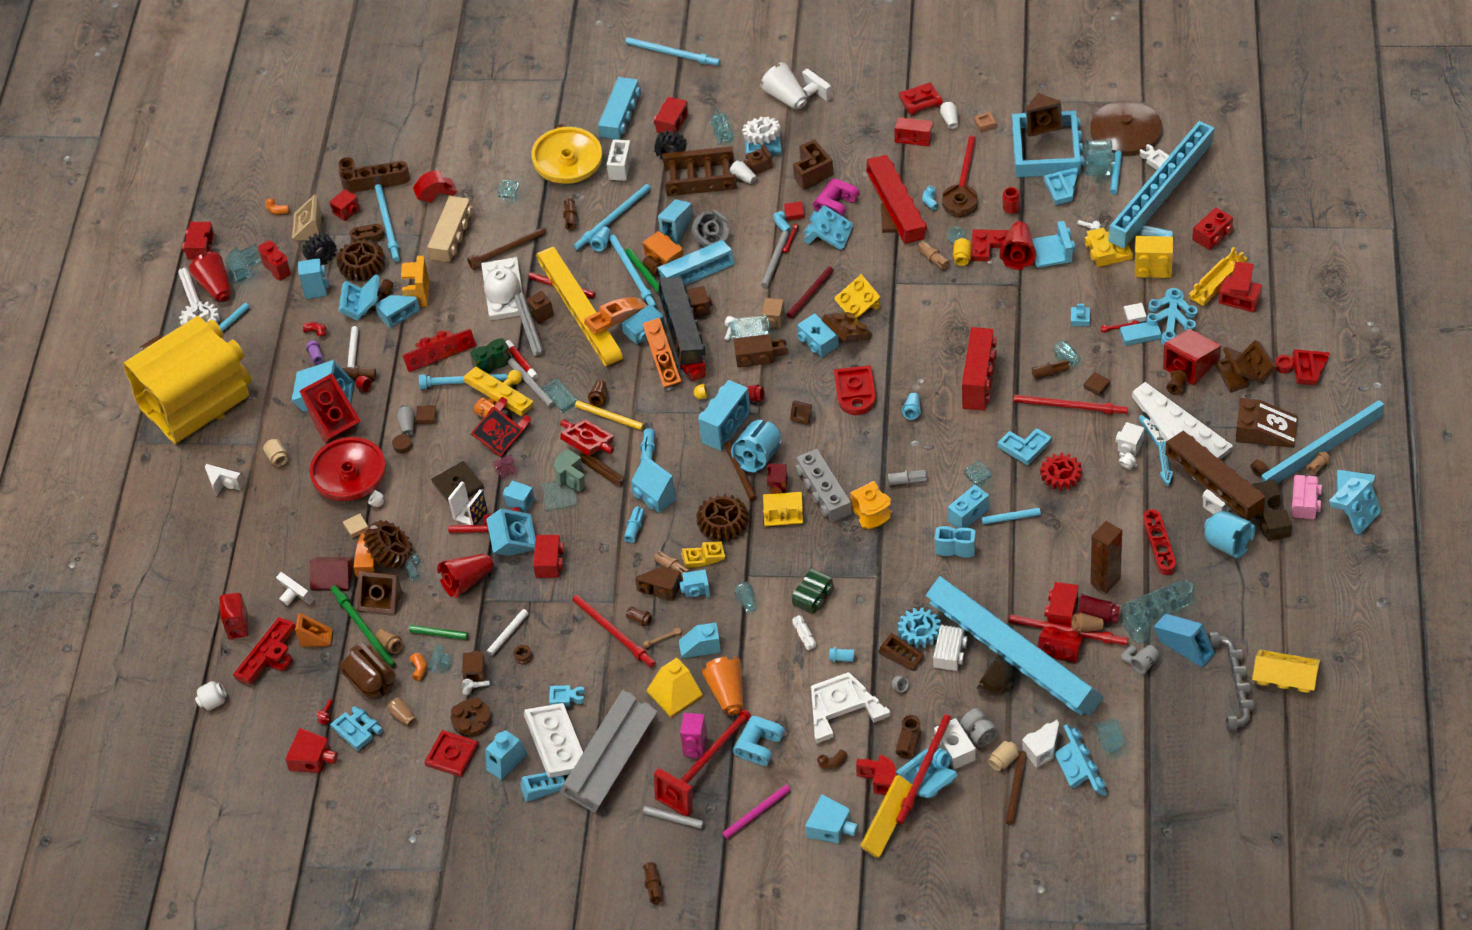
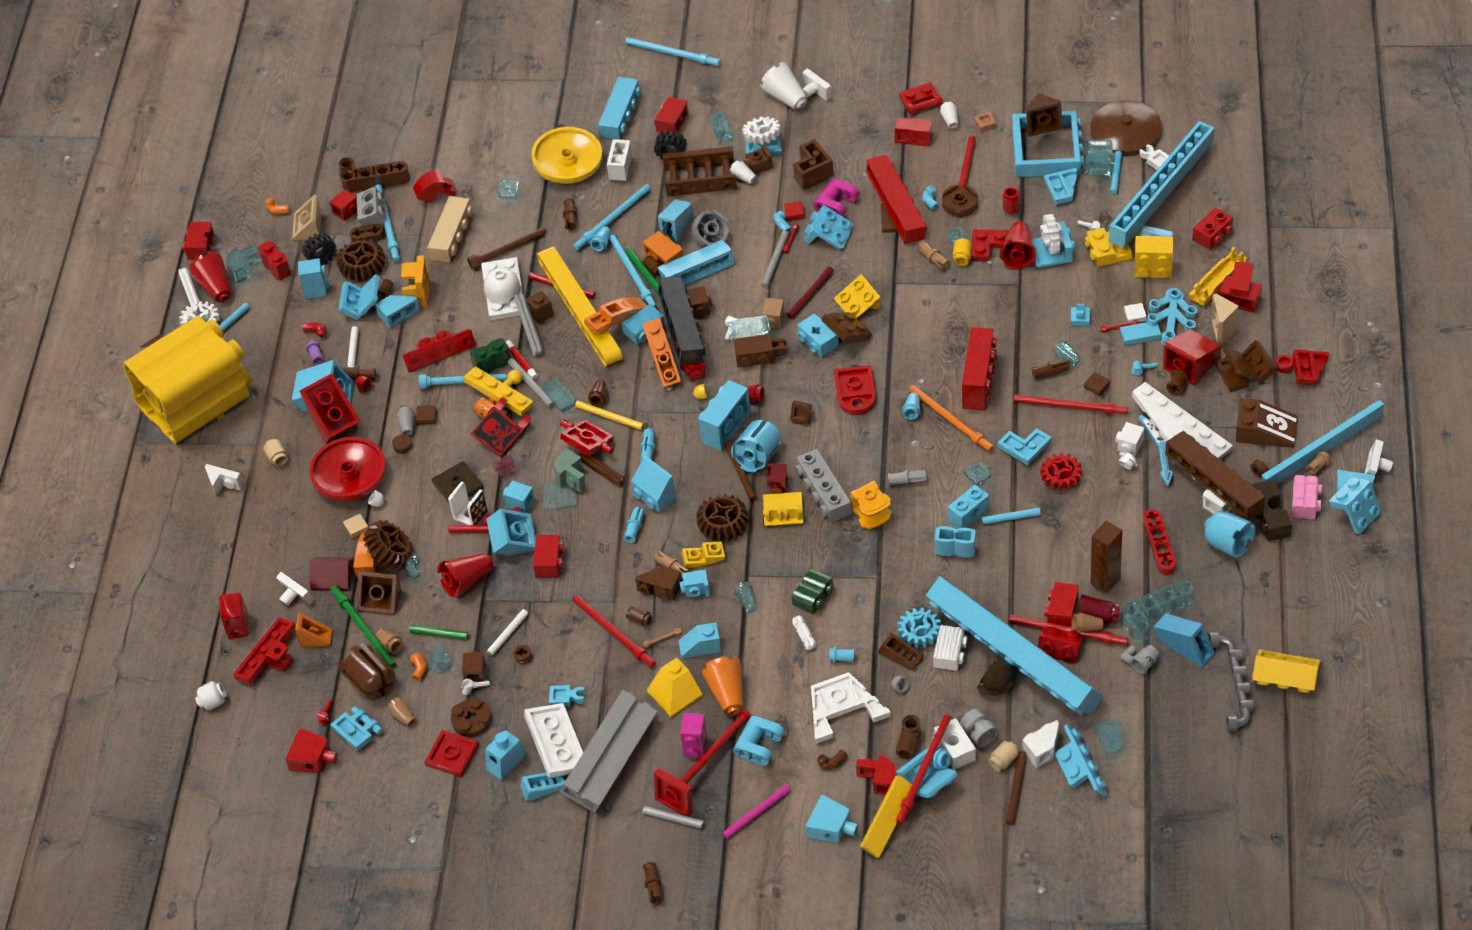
none -> light grey brick [357,187,386,226]
none -> orange bar [909,385,994,452]
none -> white gear [1040,214,1063,254]
none -> medium azure hand [1132,361,1158,376]
none -> tan slope [1211,294,1239,347]
none -> white tile [1364,439,1393,475]

